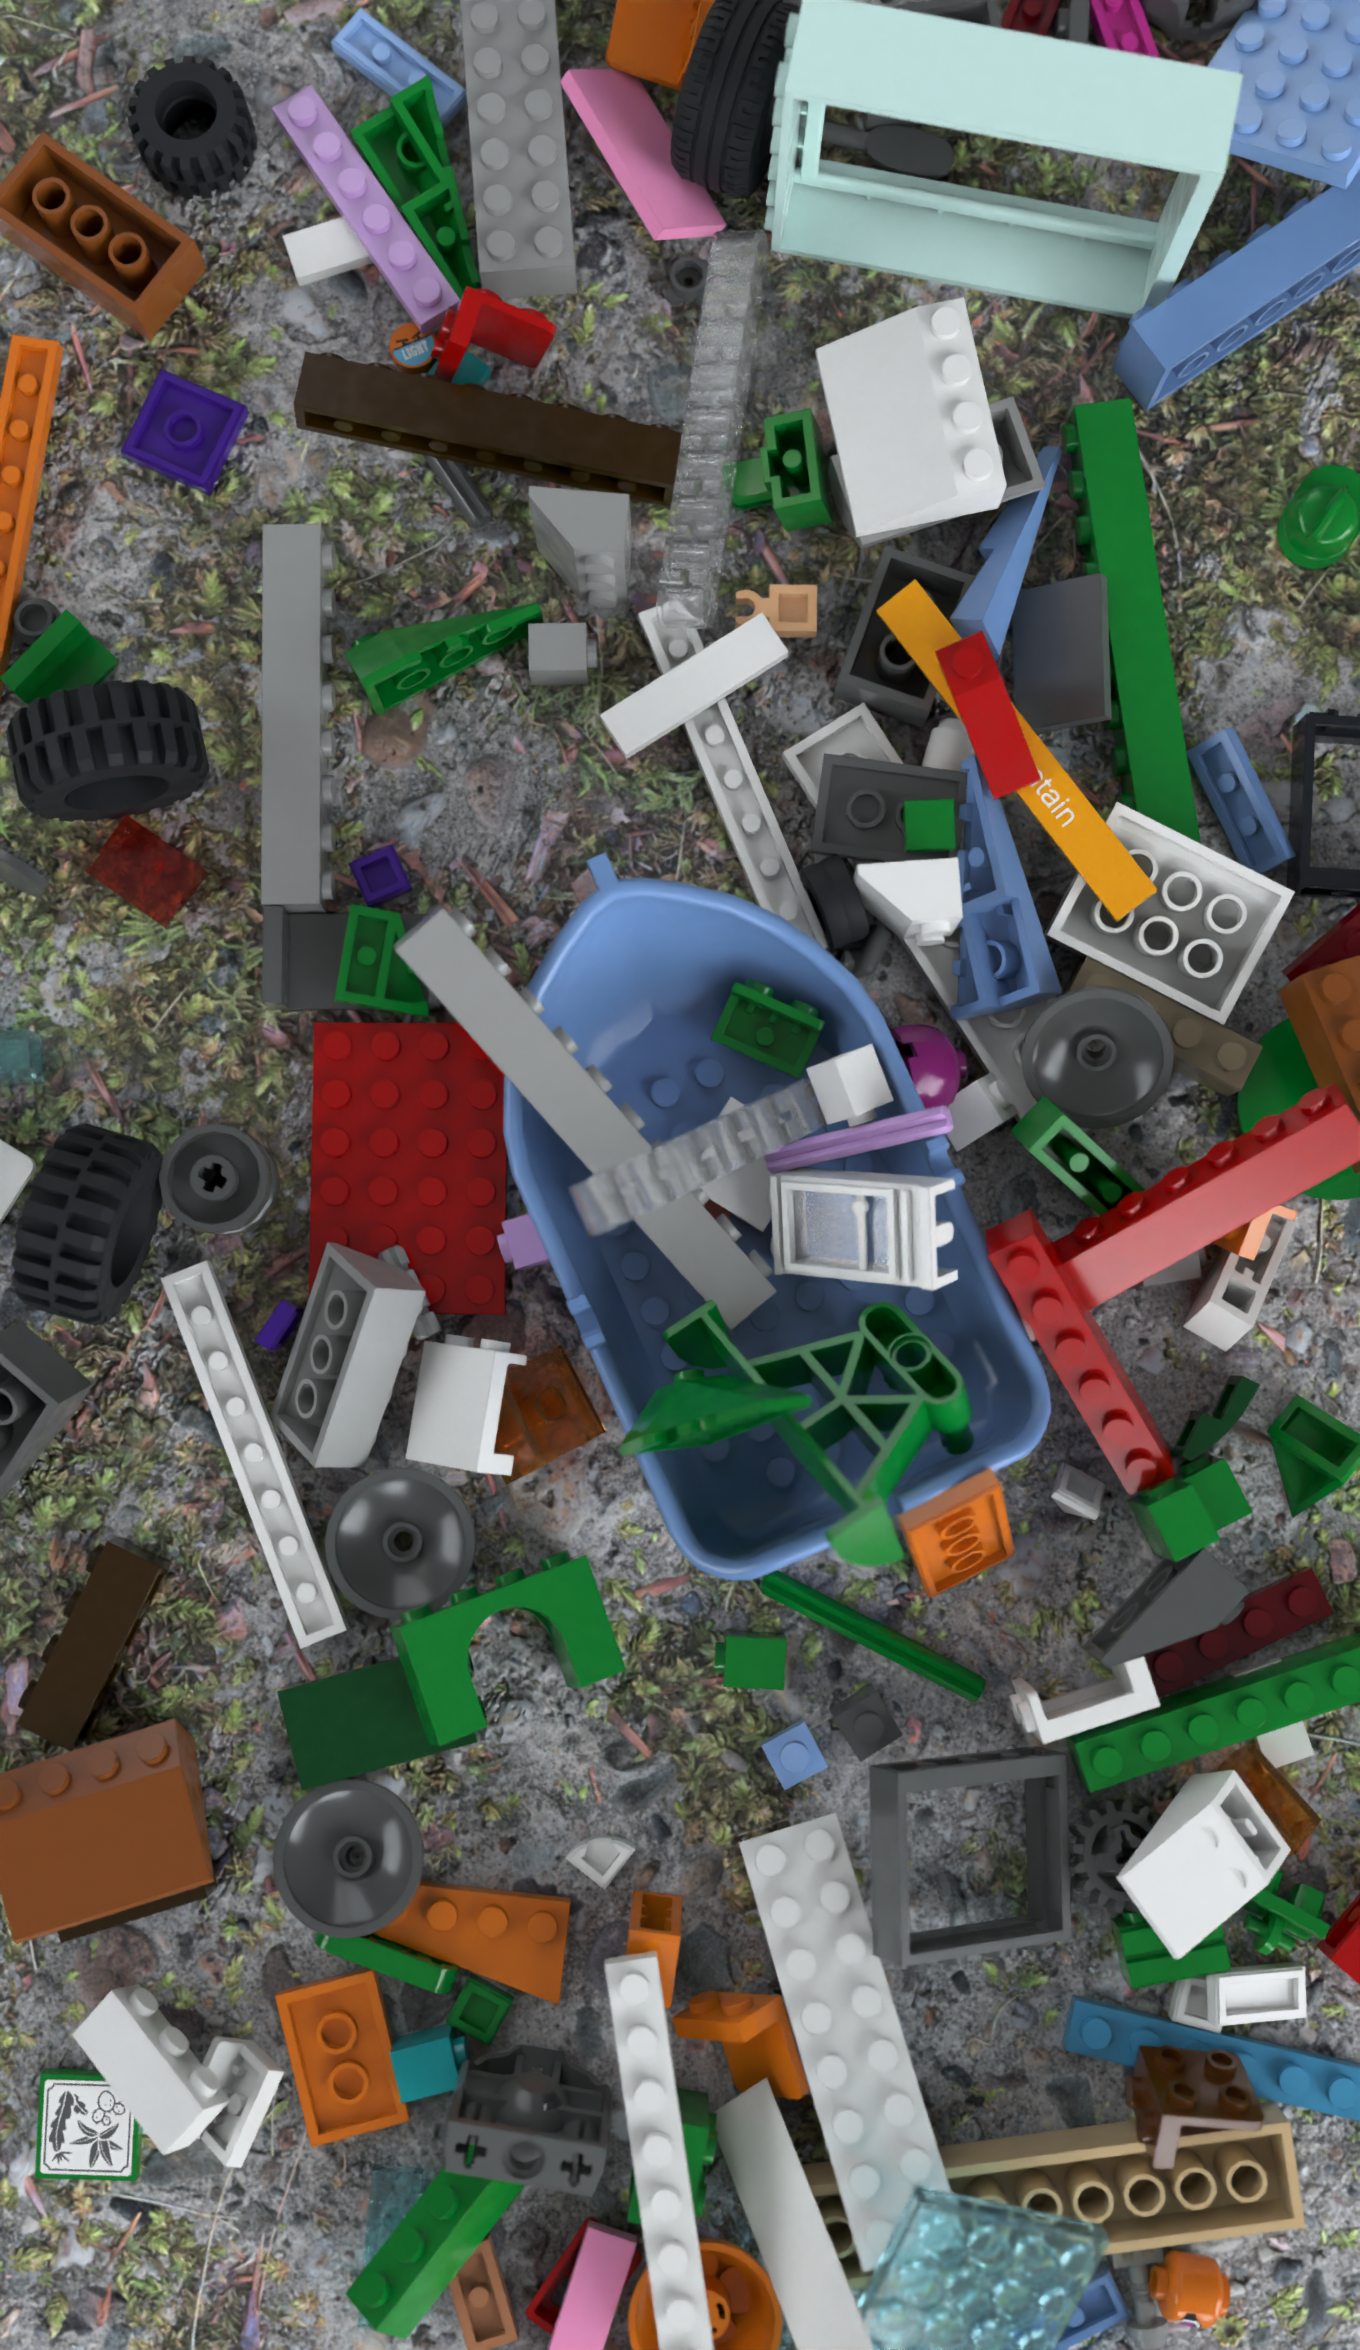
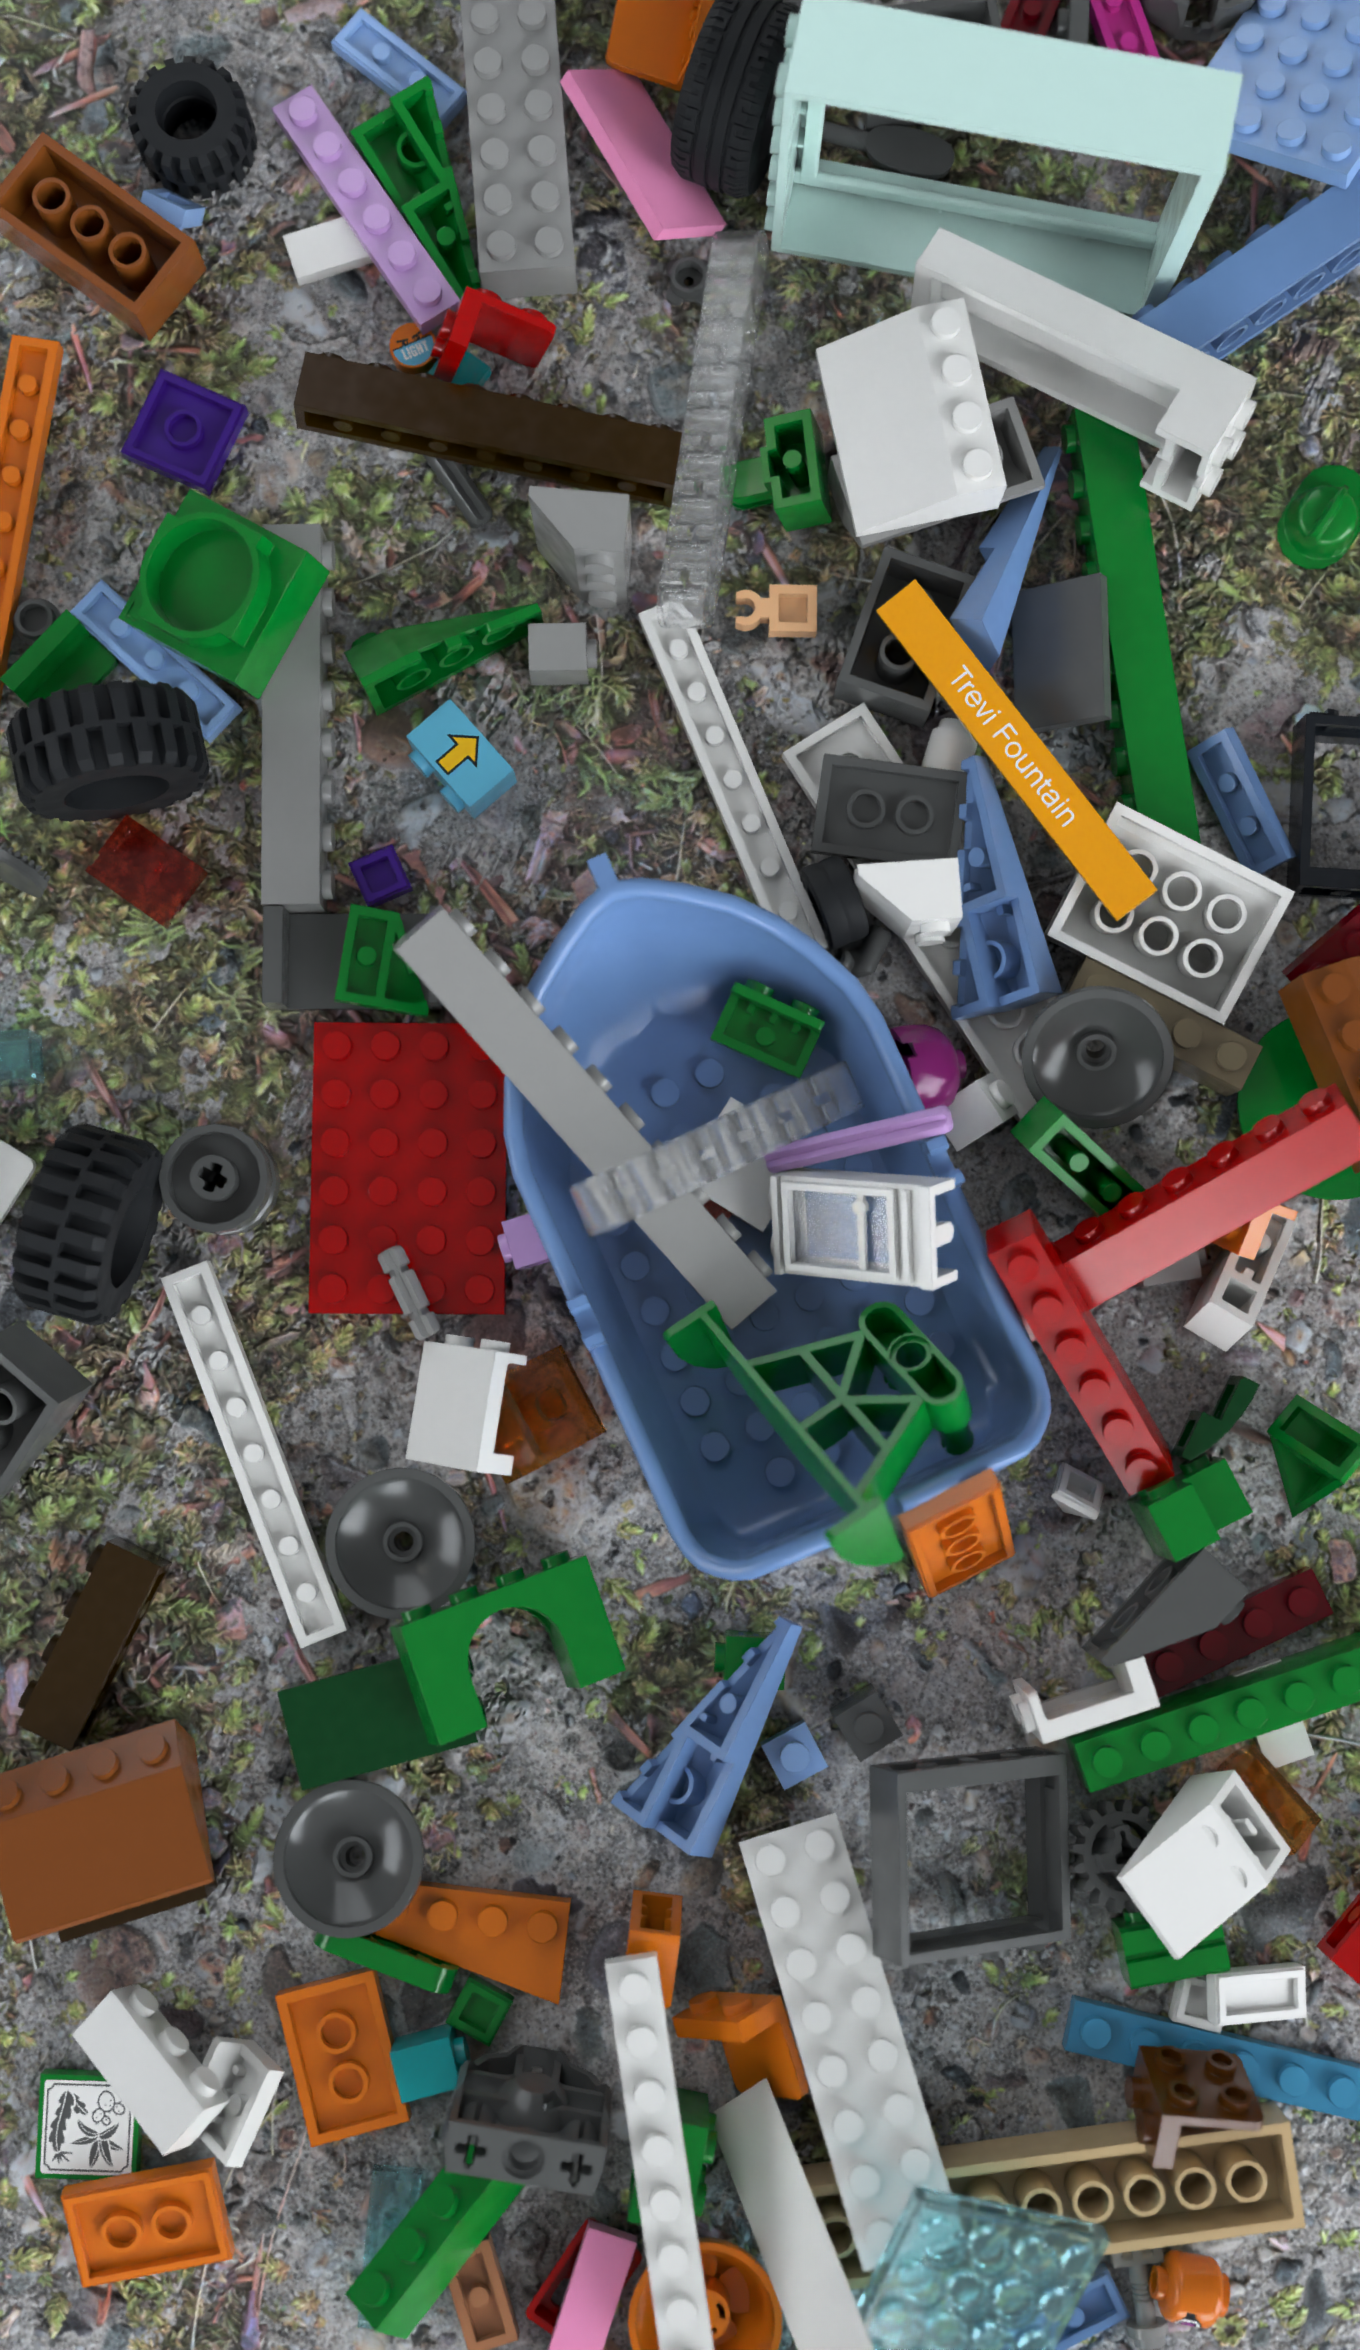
dark purple tile [255,1299,305,1351] -> none
light grey slope [270,1242,426,1468] -> none
white tile [566,1835,636,1890] -> none
white tile [600,613,789,759] -> none
green wedge [619,1369,812,1456] -> none
green axle [759,1570,986,1702] -> none
white brick [806,1044,893,1128] -> none
green tile [903,799,956,853] -> none
red slope [935,631,1041,800] -> none
green hips [1242,1869,1330,1955] -> none
none -> orange tile [60,2157,235,2288]
none -> light blue tile [70,579,242,744]
none -> green container [119,489,330,699]
none -> light blue plate [140,188,206,231]
none -> medium azure brick [406,699,517,819]
none -> medium blue wedge [611,1616,802,1858]
none -> white brick [911,227,1257,511]

